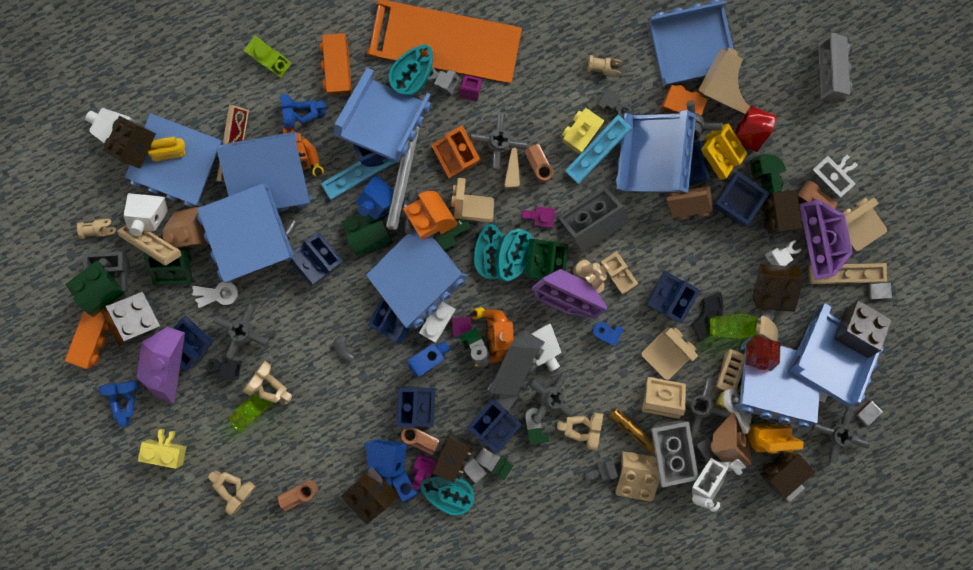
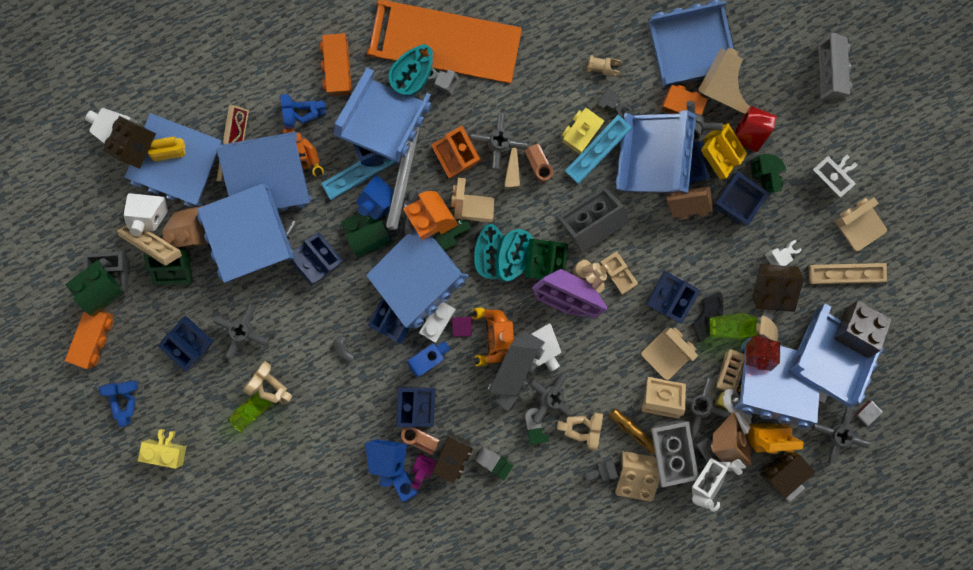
tan piece [77,219,116,239] -> none
brick [102,292,160,347] -> none
medium lavender wedge [137,327,185,404] -> none
white piece [192,282,239,308] -> none
black piece [206,358,242,380] -> none
tan piece [208,471,256,516] -> none
lime slope [244,35,291,78] -> none
nougat piece [278,480,318,511] -> none
dark brown brick [341,467,399,525] -> none
teal piece [420,475,474,516] -> none
magenta slope [459,75,483,102] -> none
leg [459,327,491,367] -> none
flat silver piece [464,457,487,484] -> none
dark blue brick [467,399,523,454] -> none
magenta plate [521,206,555,228] -> none
blue leg [592,322,624,346] -> none
dark brown brick [761,189,802,234] -> none
nougat piece [797,180,837,209] -> none
medium lavender wedge [799,200,853,280] -> none
flat silver piece [868,283,892,299] -> none

